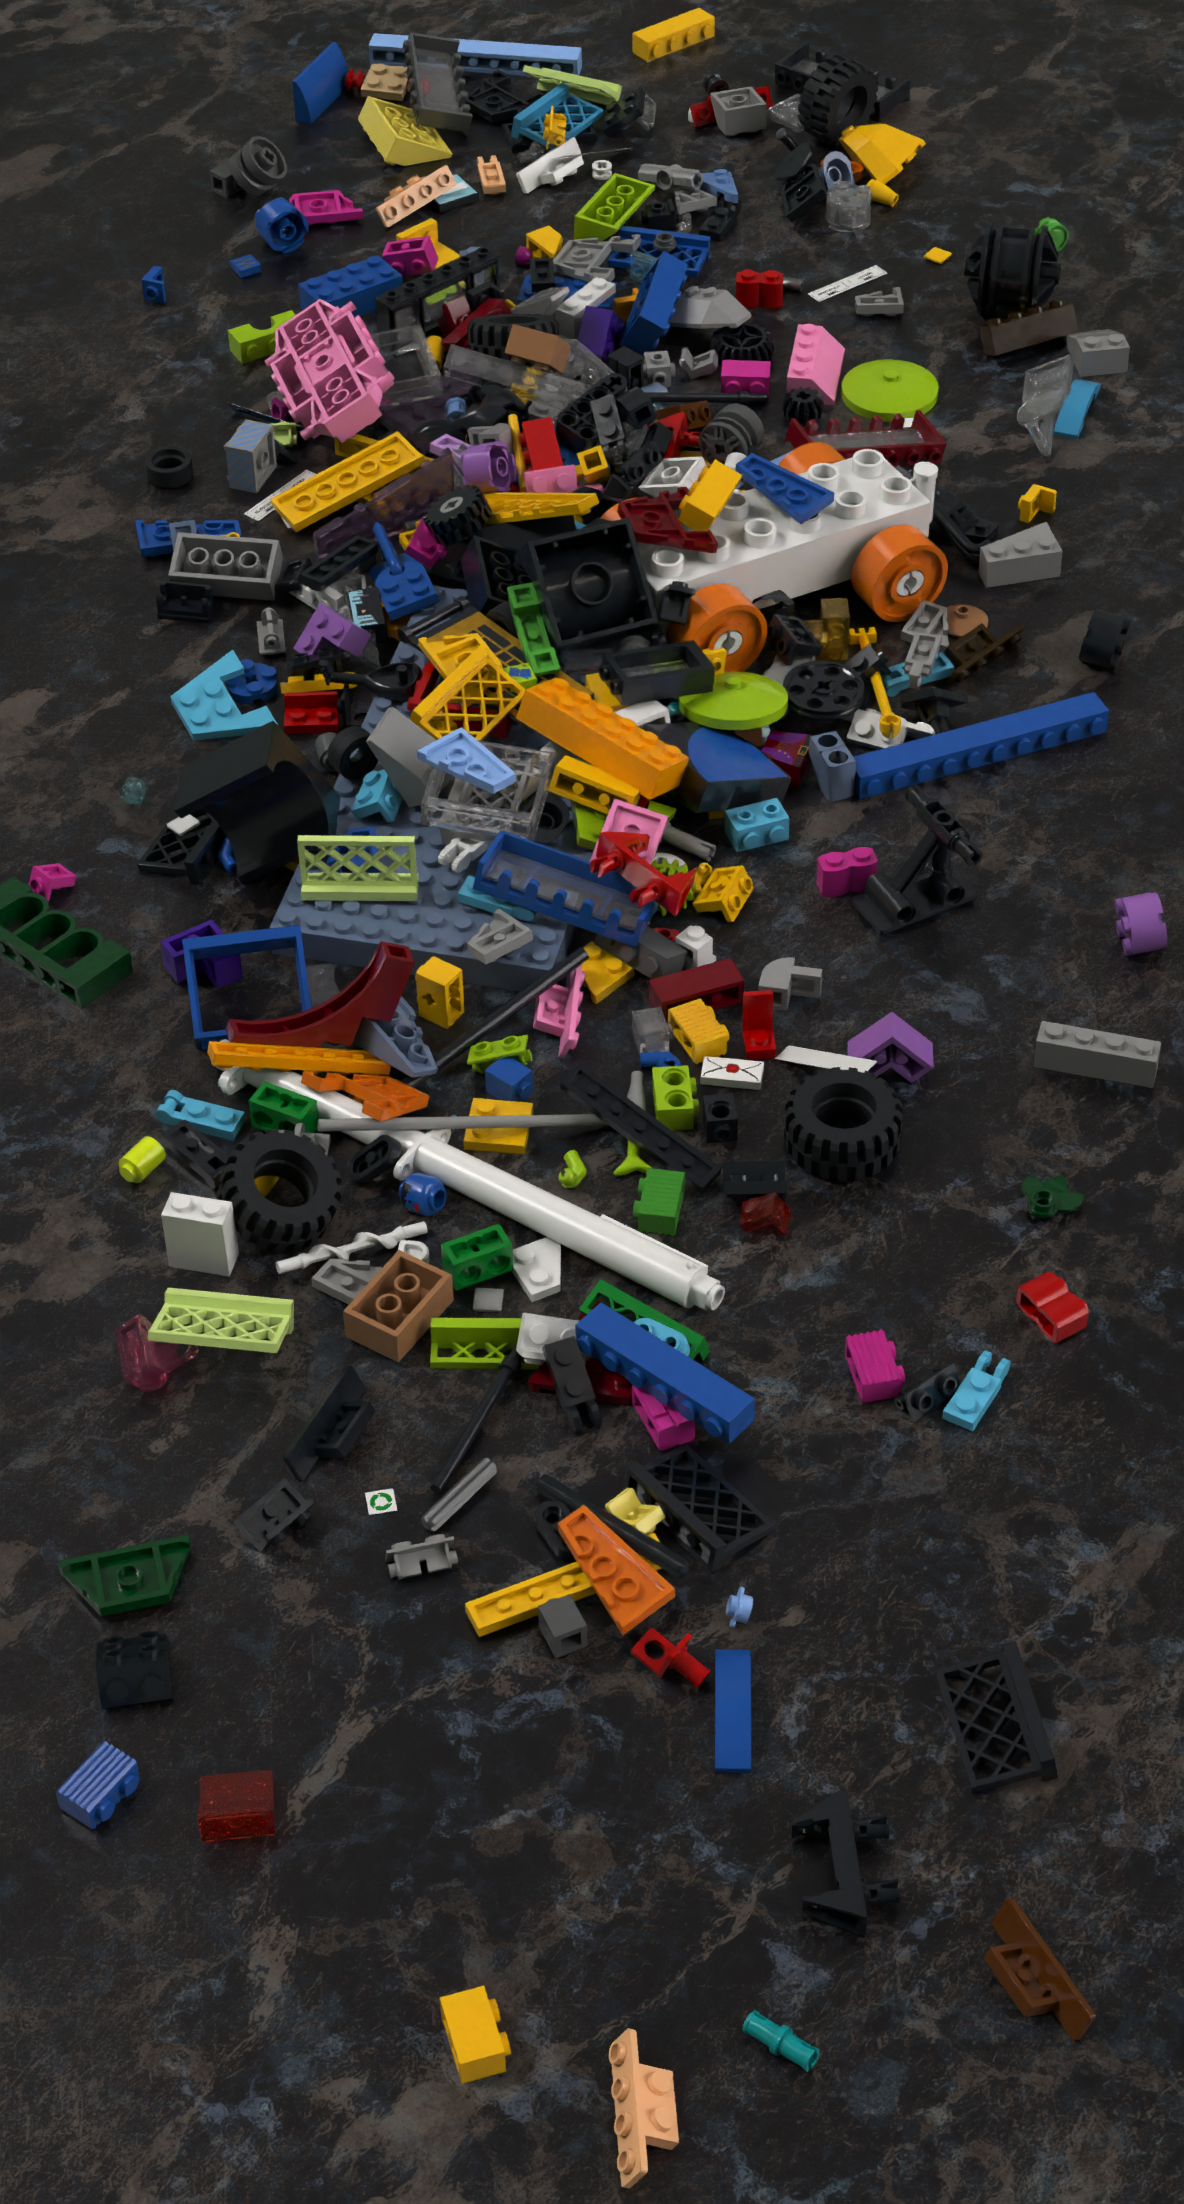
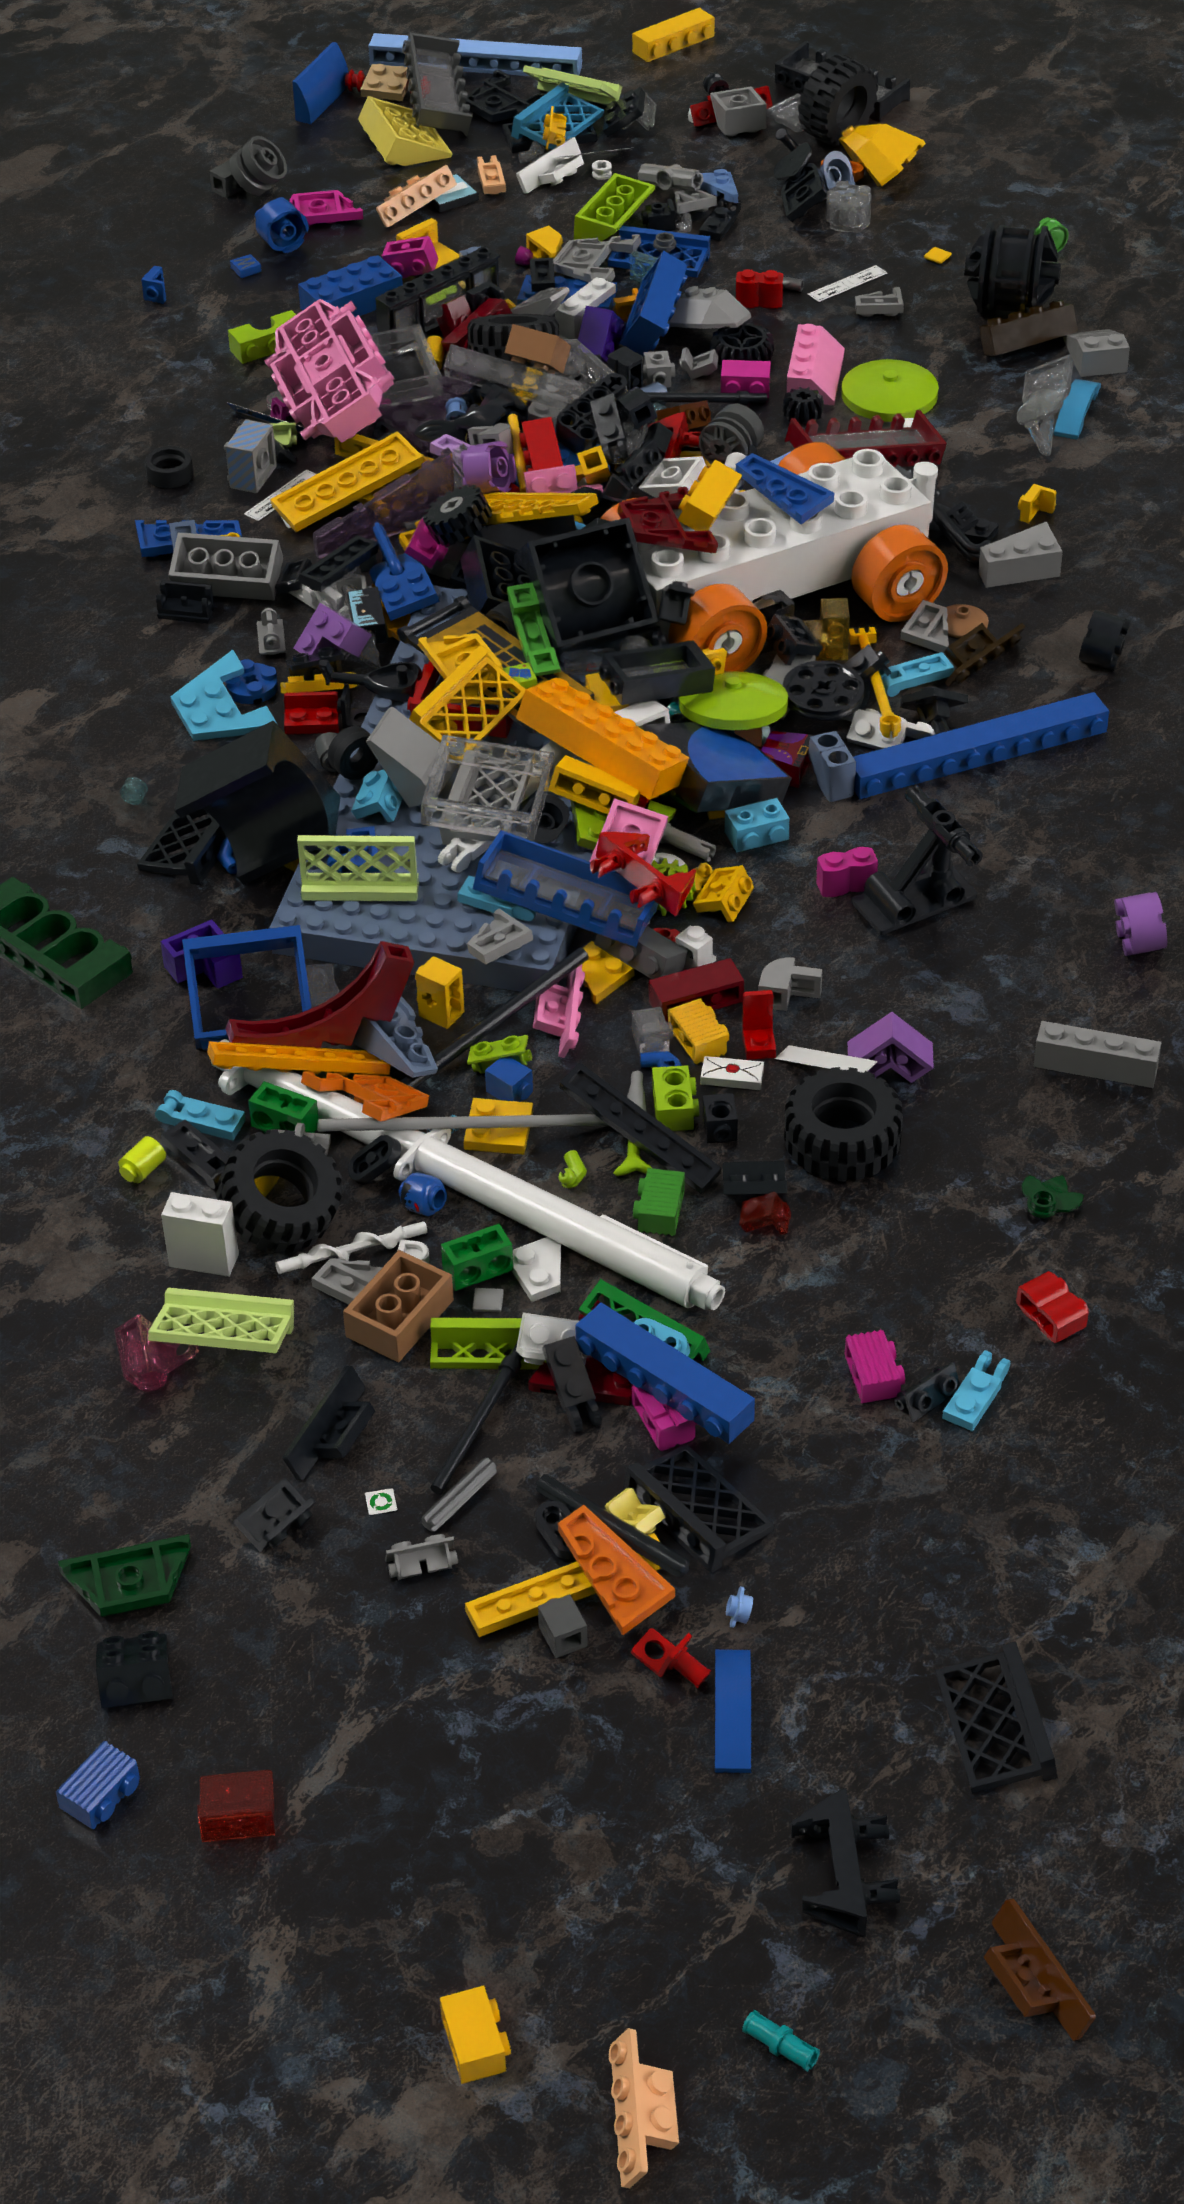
dark pink bracket [28,863,76,902] -> none
white piece [167,814,200,836] -> none
light blue wing [417,727,516,794] -> none
yellow cone [864,179,899,207] -> none
light grey hinge [904,632,942,689] -> none

